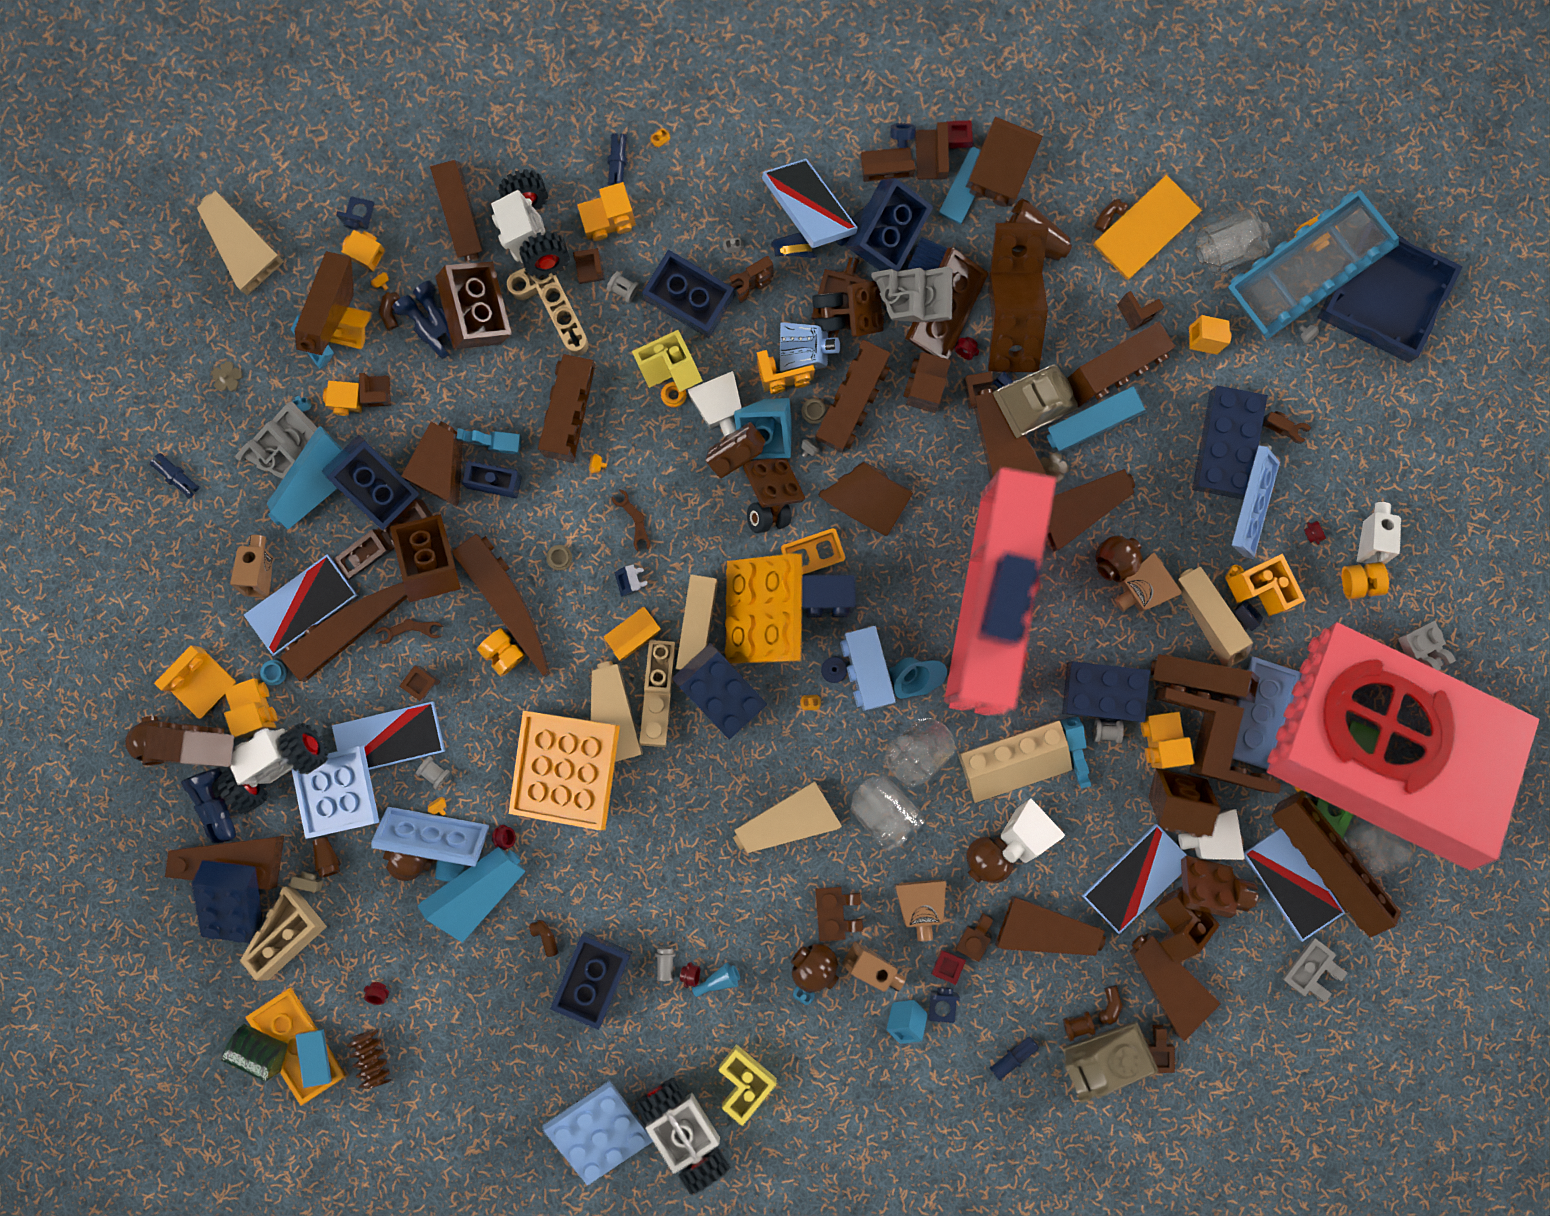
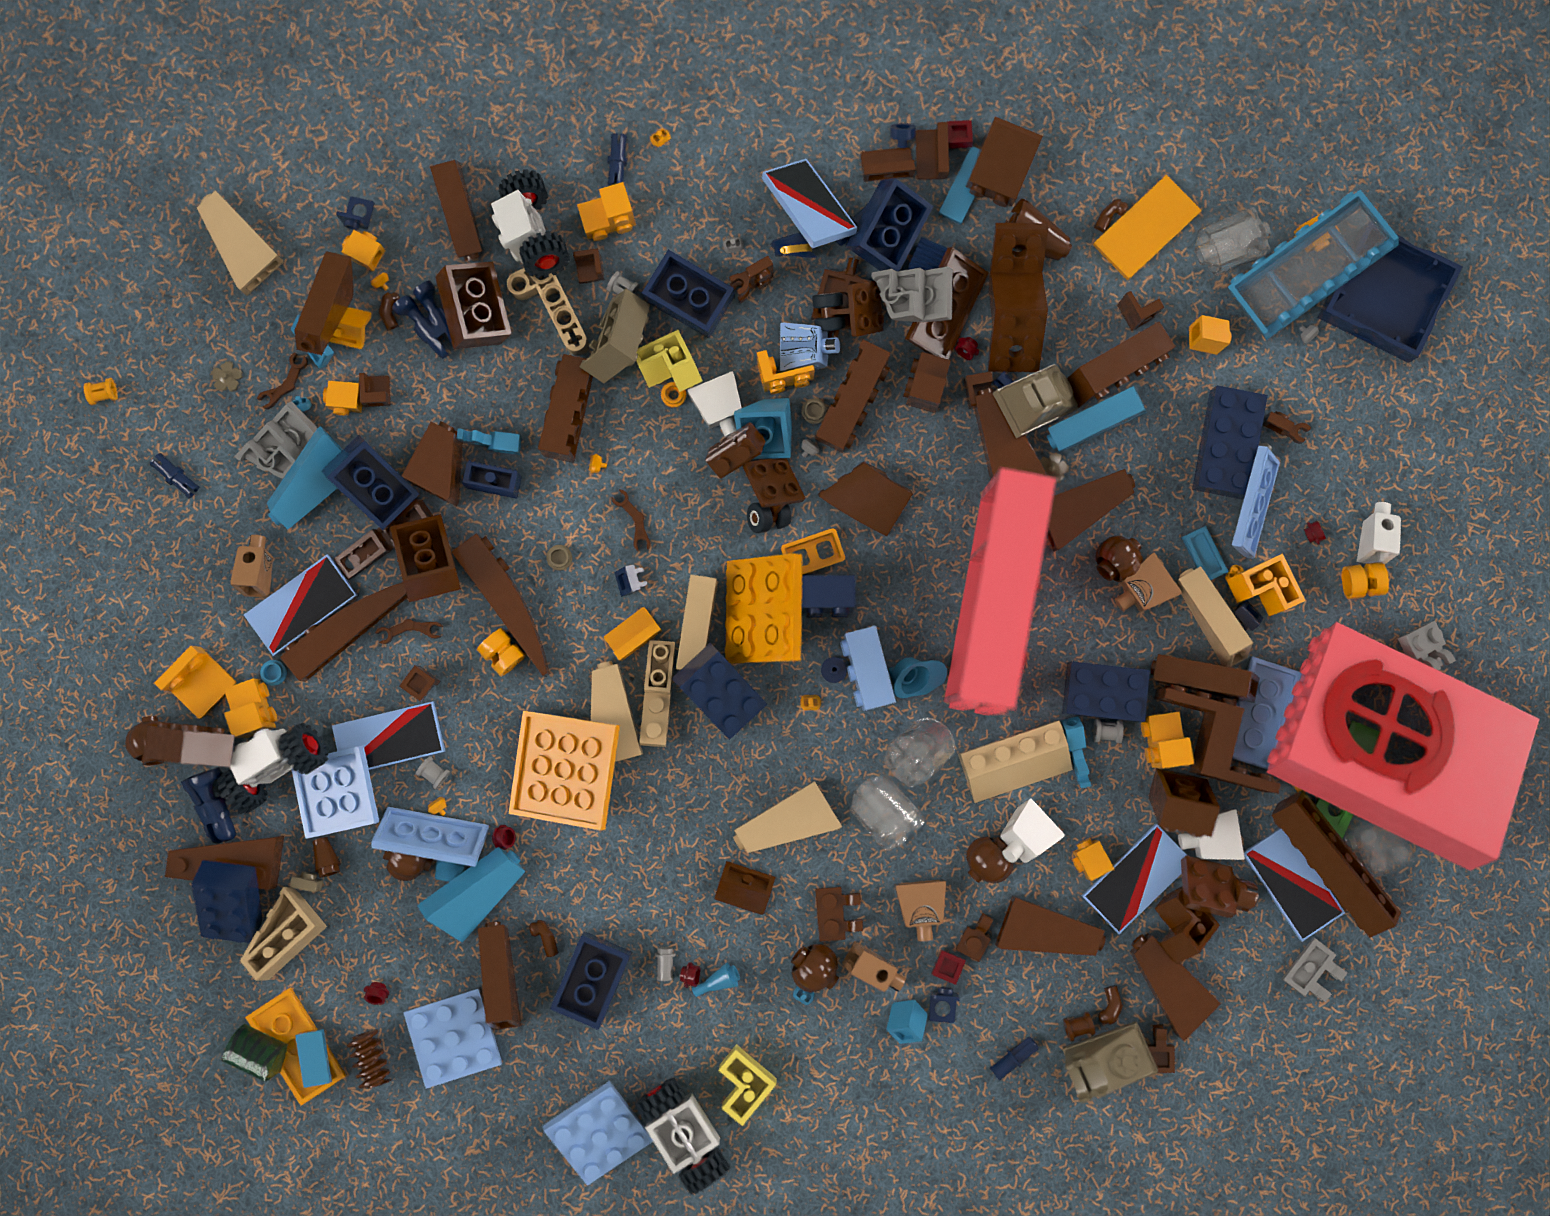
dark blue brick [977,552,1041,647] -> none
none -> light orange bush [83,378,118,405]
none -> reddish brown piece [257,352,308,409]
none -> light blue plate [403,988,502,1089]
none -> reddish brown slope [478,922,522,1030]
none -> dark tan wedge [580,288,650,383]
none -> reddish brown panel [715,861,776,915]
none -> light orange brick [1072,838,1114,881]
none -> dark azure tile [1181,526,1229,580]

